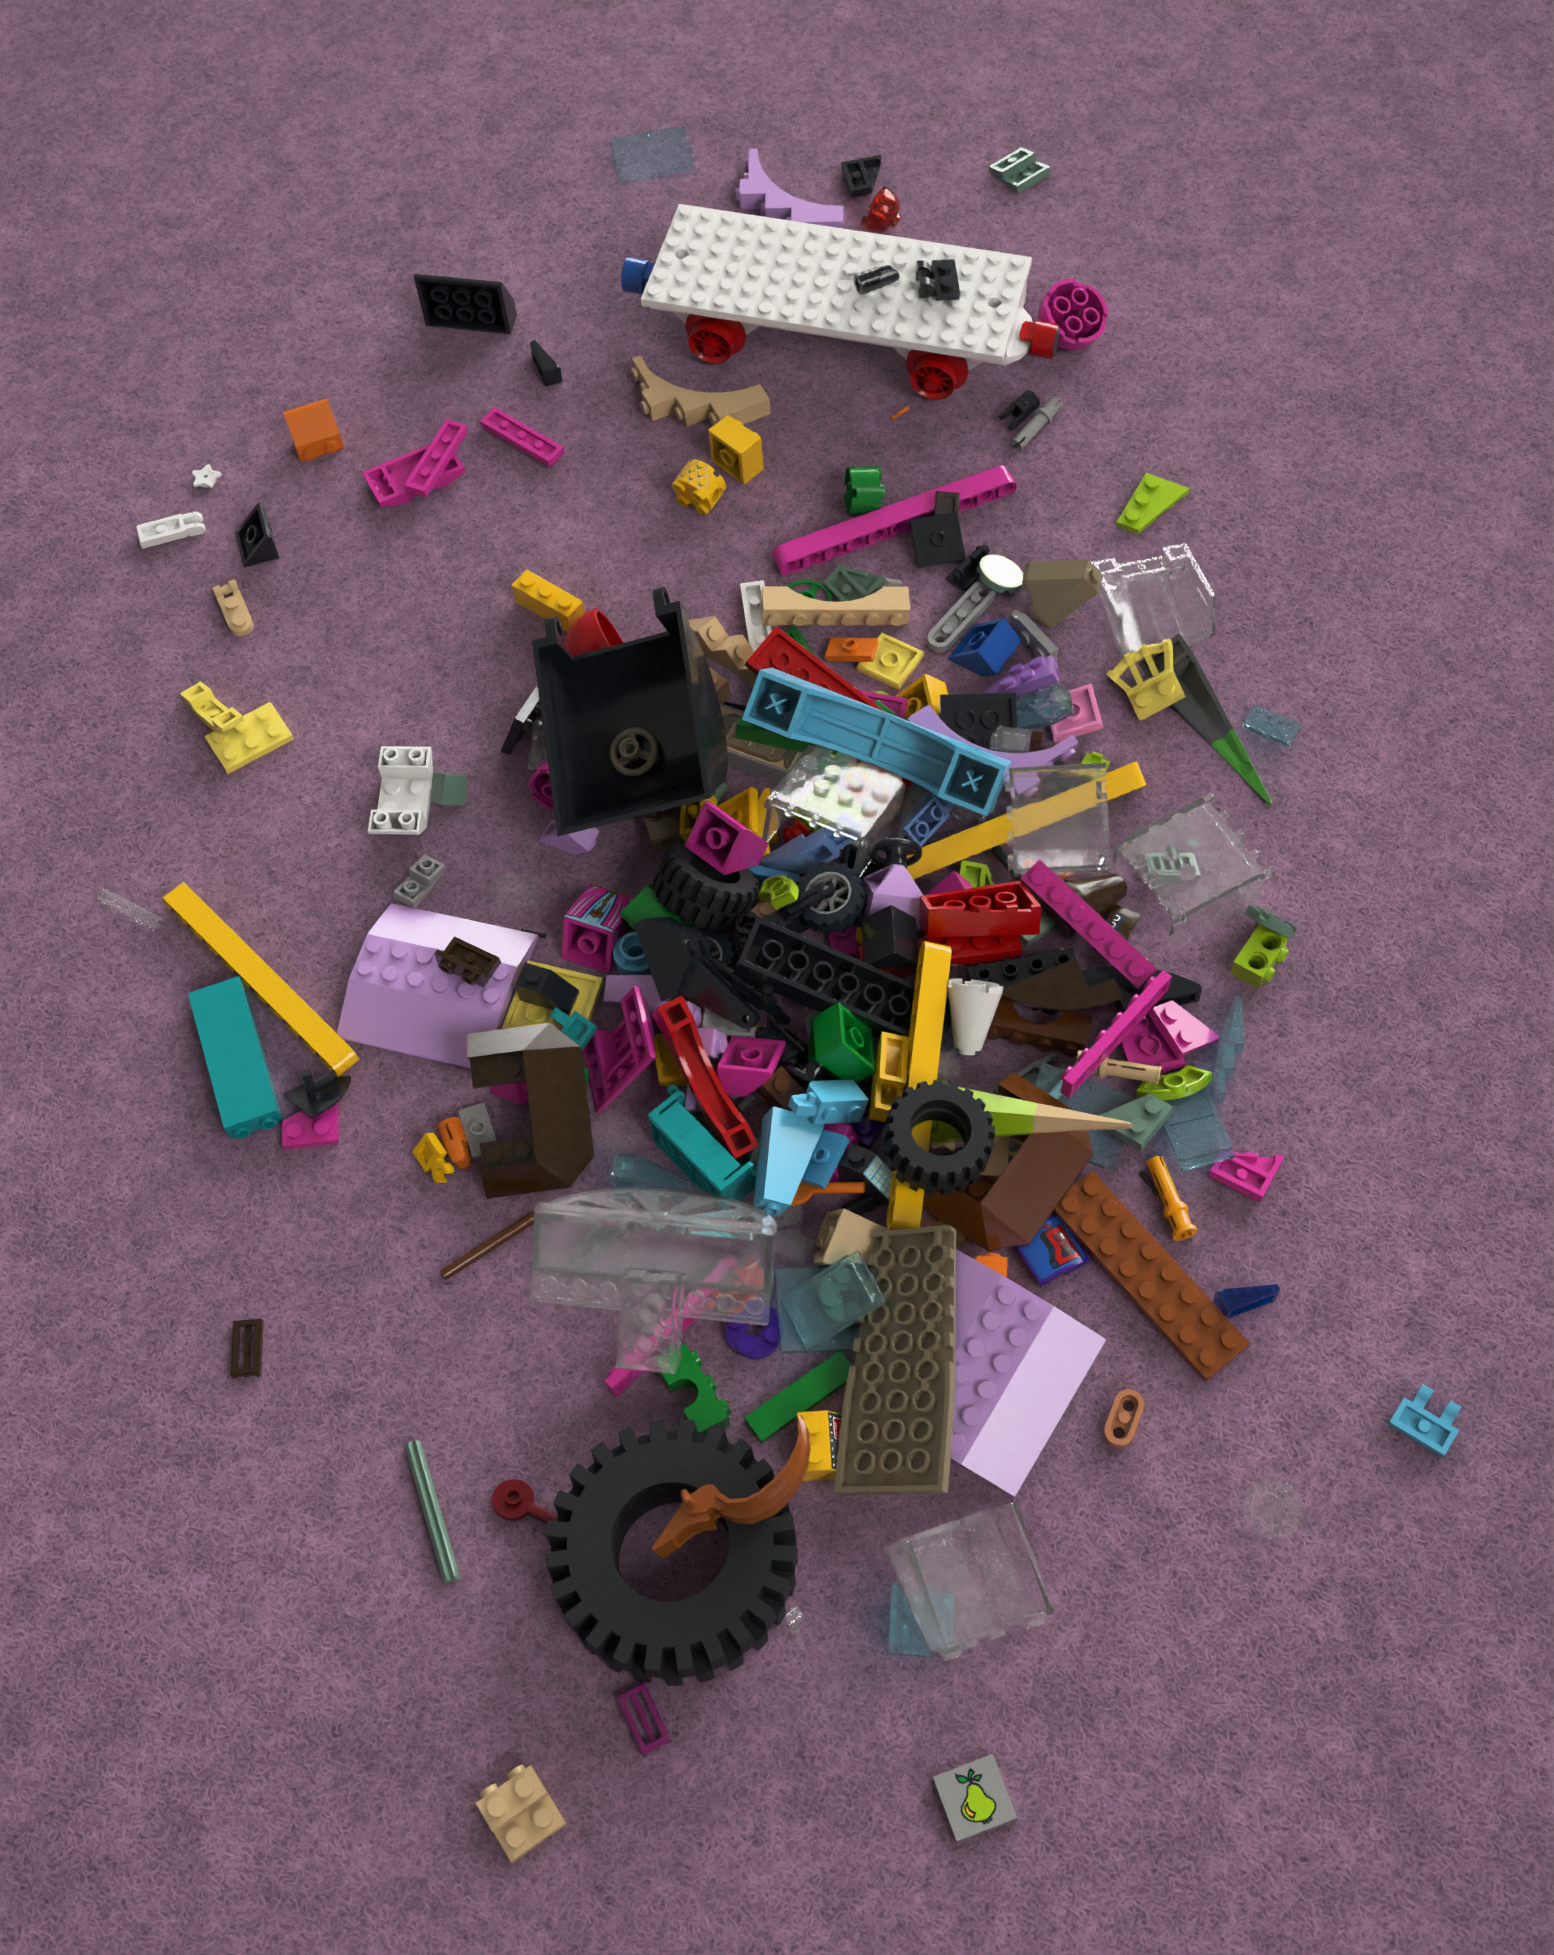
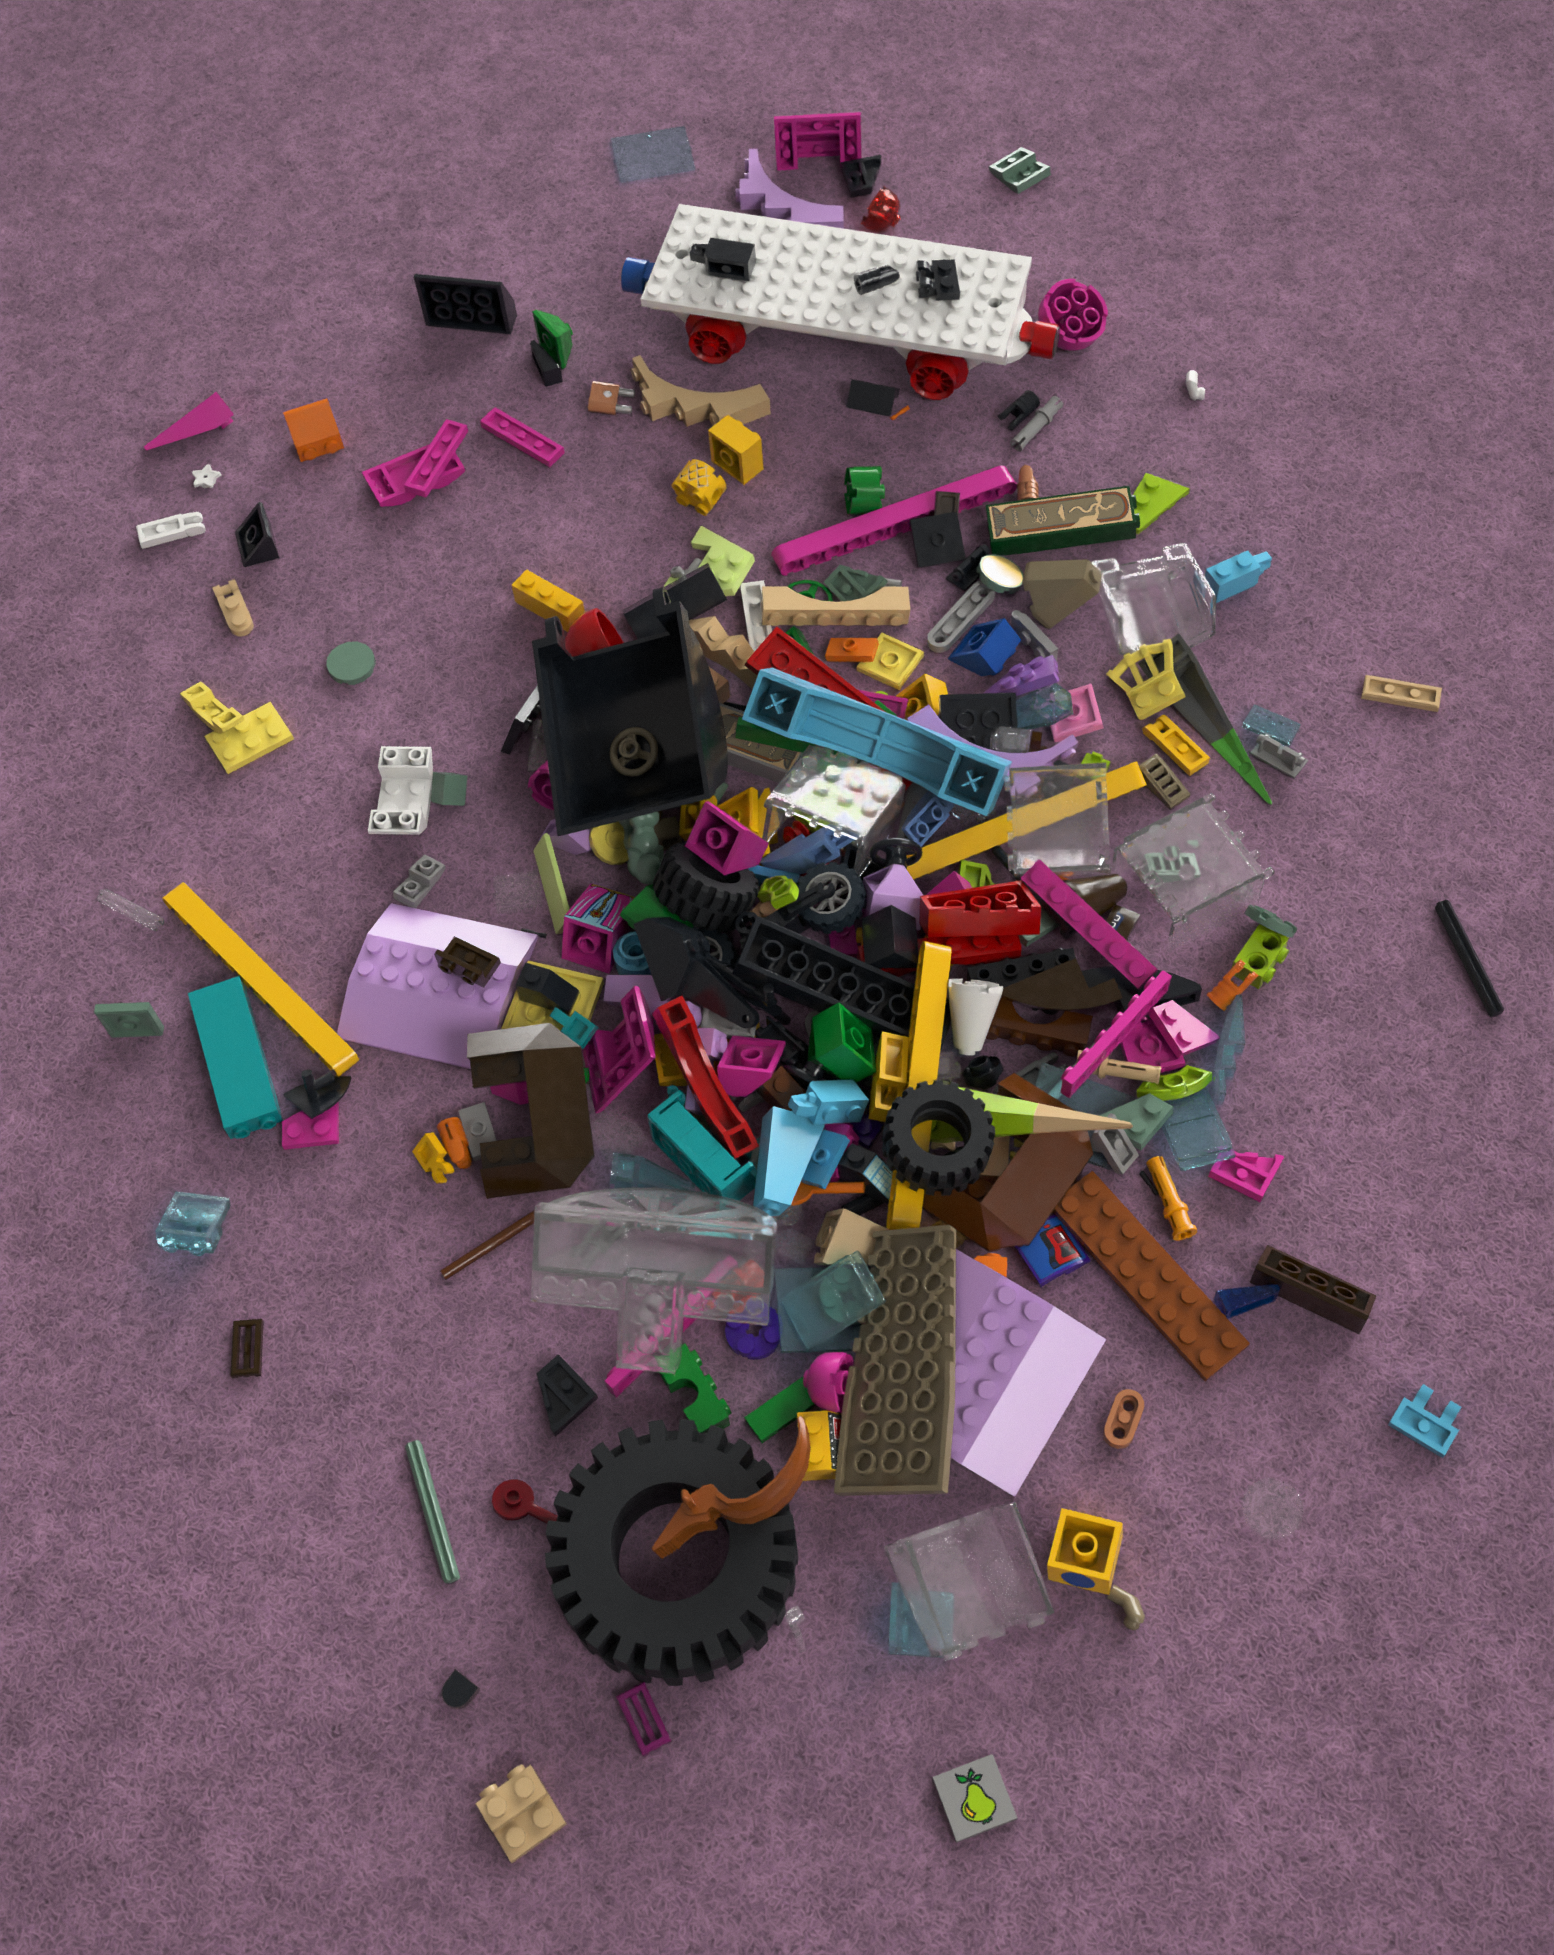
none -> sand green tile [94,1002,164,1038]
none -> dark pink wedge [144,392,234,451]
none -> clear light blue plate [155,1191,231,1256]
none -> sand green tile [326,642,376,685]
none -> black tile [441,1669,481,1710]
none -> green slope [532,310,573,369]
none -> yellowish green slope [534,833,570,934]
none -> black wing [536,1354,598,1437]
none -> nougat piece [588,381,635,415]
none -> light yellow tile [589,821,629,865]
none -> sand green animal [619,812,664,885]
none -> black slope [624,563,727,639]
none -> yellowish green wing [664,526,755,596]
none -> light grey arm [670,558,702,579]
none -> black hinge [689,237,756,281]
none -> dark pink slope [774,112,862,171]
none -> dark pink cylinder [803,1352,854,1412]
none -> black panel [847,380,900,416]
none -> black plate [962,1055,1003,1089]
none -> brick [986,486,1140,556]
none -> nougat hinge [1017,465,1039,501]
none -> yellow brick [1047,1508,1123,1595]
none -> light grey slope [1090,1113,1139,1174]
none -> dark tan arm [1107,1585,1145,1630]
none -> dark tan slope [1139,754,1190,810]
none -> yellow plate [1142,714,1210,776]
none -> white arm [1186,370,1205,401]
none -> medium azure hinge [1203,550,1272,603]
none -> orange hinge [1206,959,1259,1011]
none -> light grey hinge [1250,734,1308,778]
none -> dark brown slope [1250,1245,1376,1334]
none -> tan tile [1361,675,1442,712]
none -> black axle [1435,900,1504,1017]

